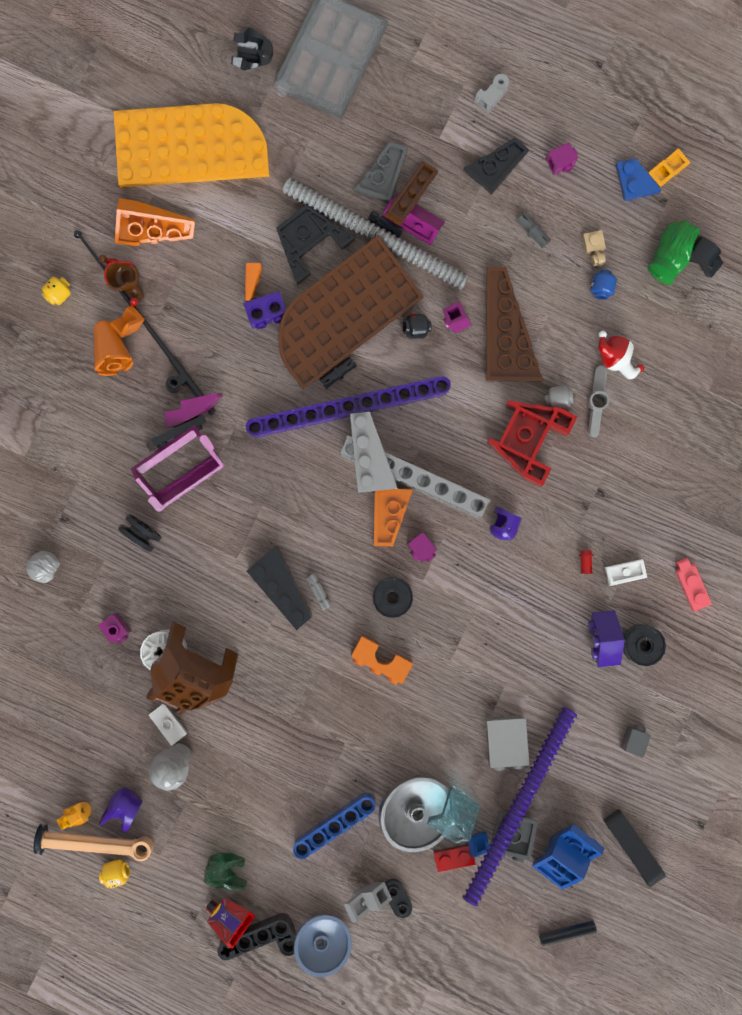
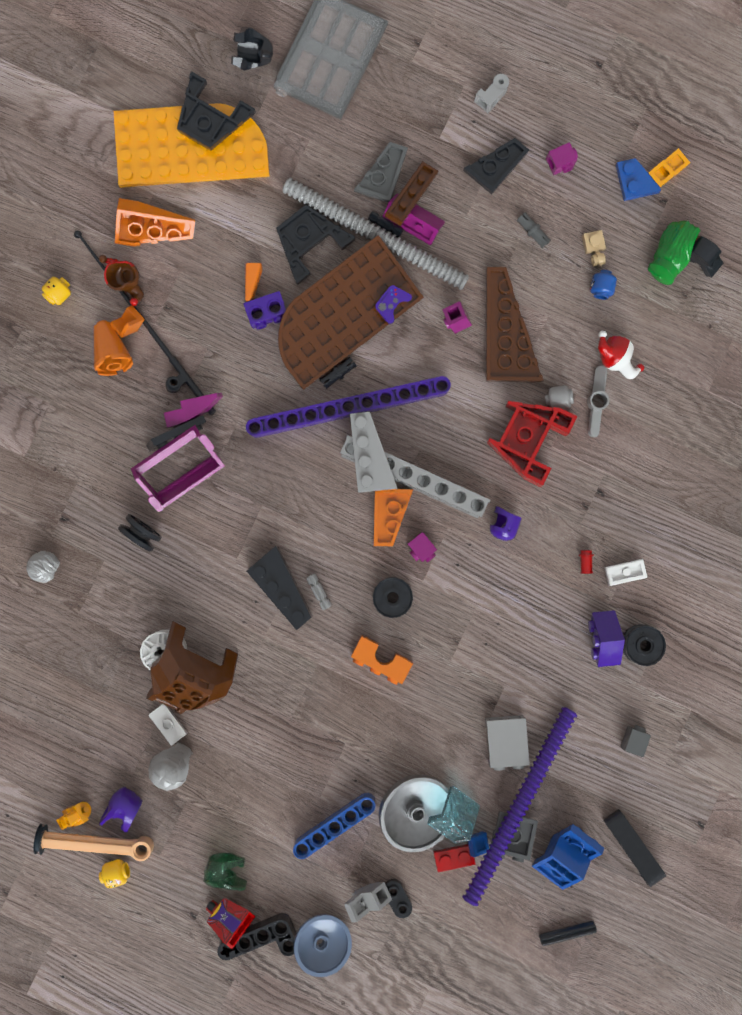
magenta brick [98,613,131,644] -> none
black head [402,314,432,339] -> none
coral hinge [675,558,712,611] -> none
none -> black wing [177,71,256,151]
none -> dark purple piece [375,285,412,324]

